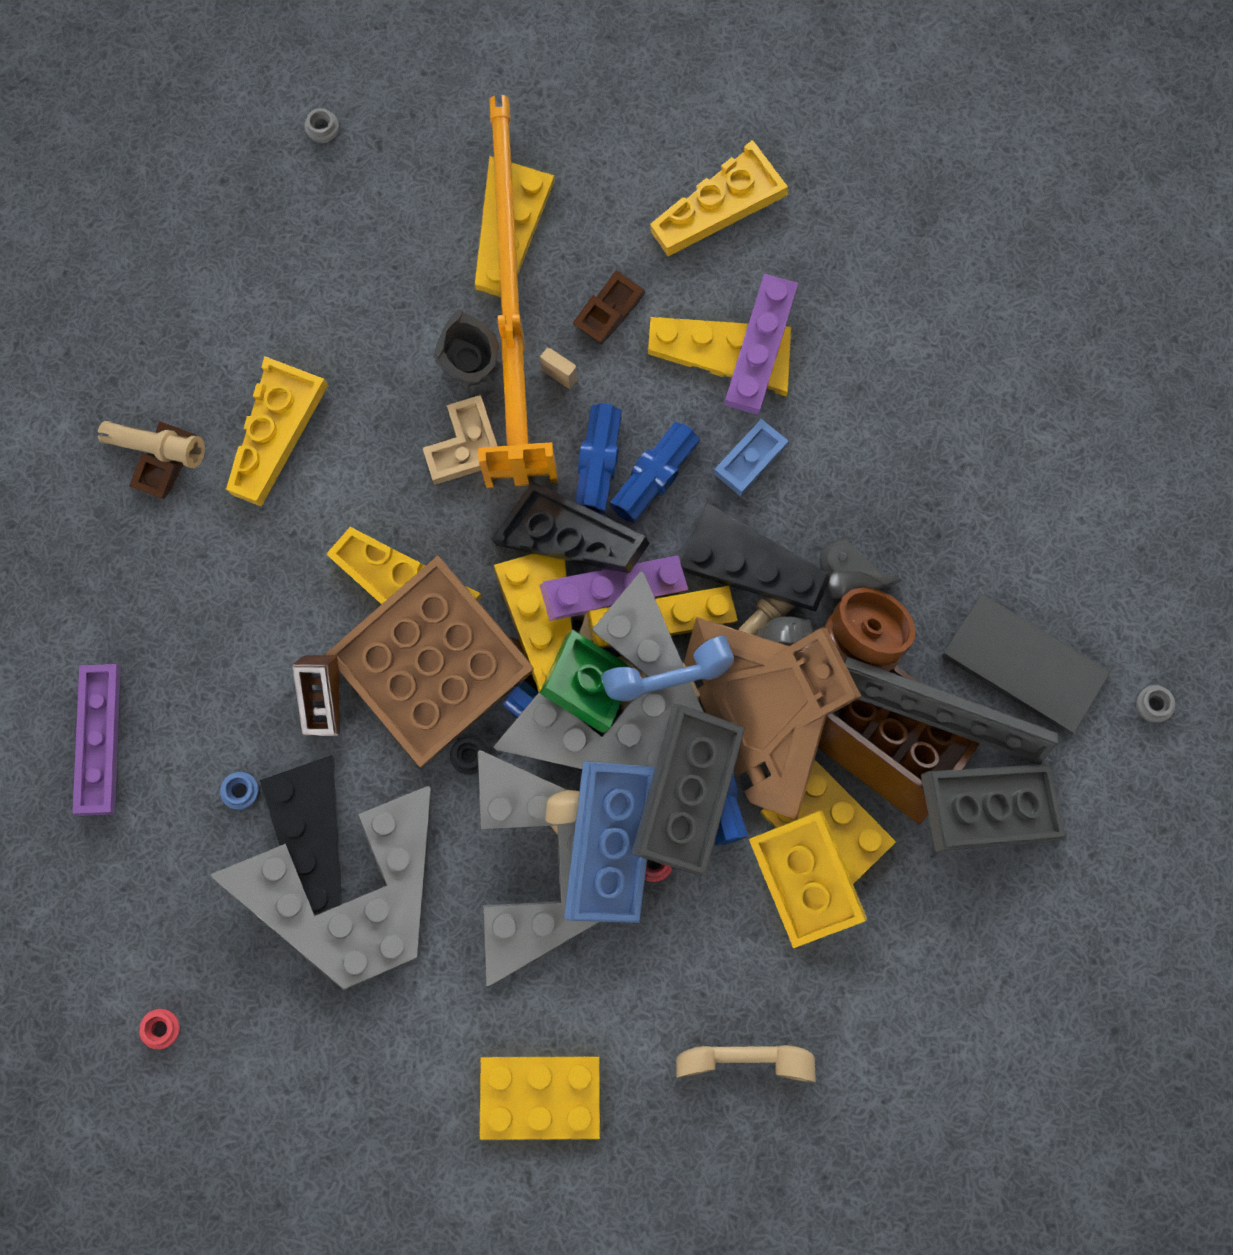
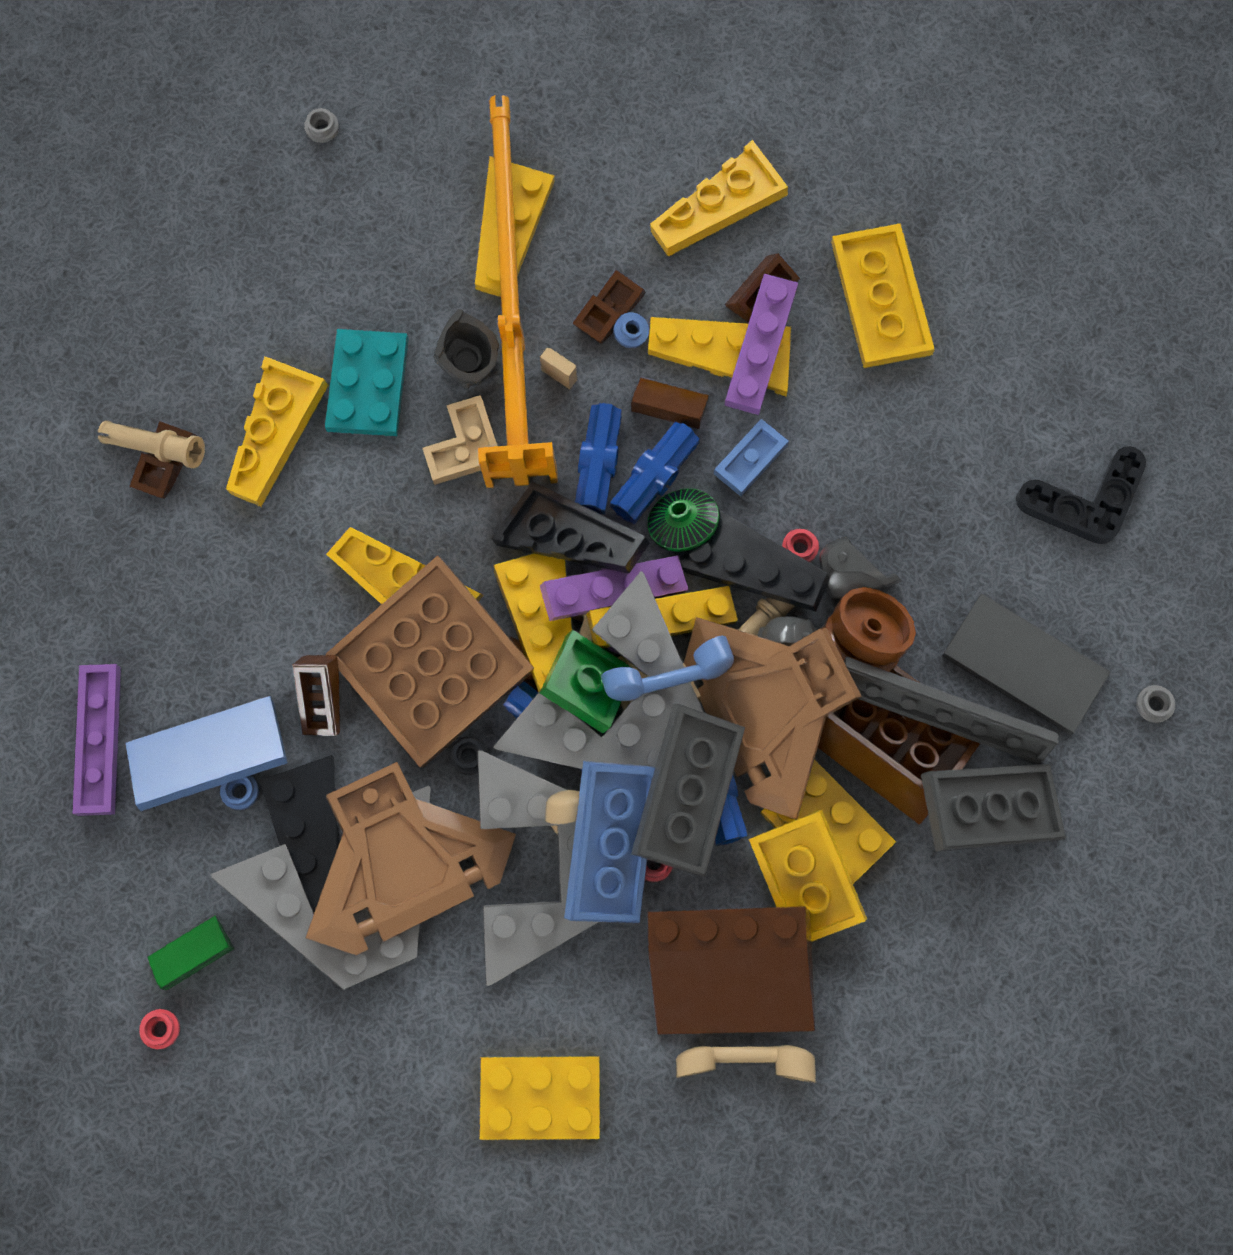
none -> tile [125,696,288,811]
none -> green slope [147,916,235,991]
none -> medium nougat plate [306,762,516,955]
none -> teal plate [325,329,408,436]
none -> medium blue plate [613,312,649,348]
none -> reddish brown slope [631,378,709,429]
none -> dish [648,489,720,552]
none -> reddish brown slope [648,906,815,1035]
none -> reddish brown slope [725,253,800,323]
none -> coral plate [782,529,819,563]
none -> yellow plate [831,223,935,368]
none -> black beam [1016,446,1146,544]

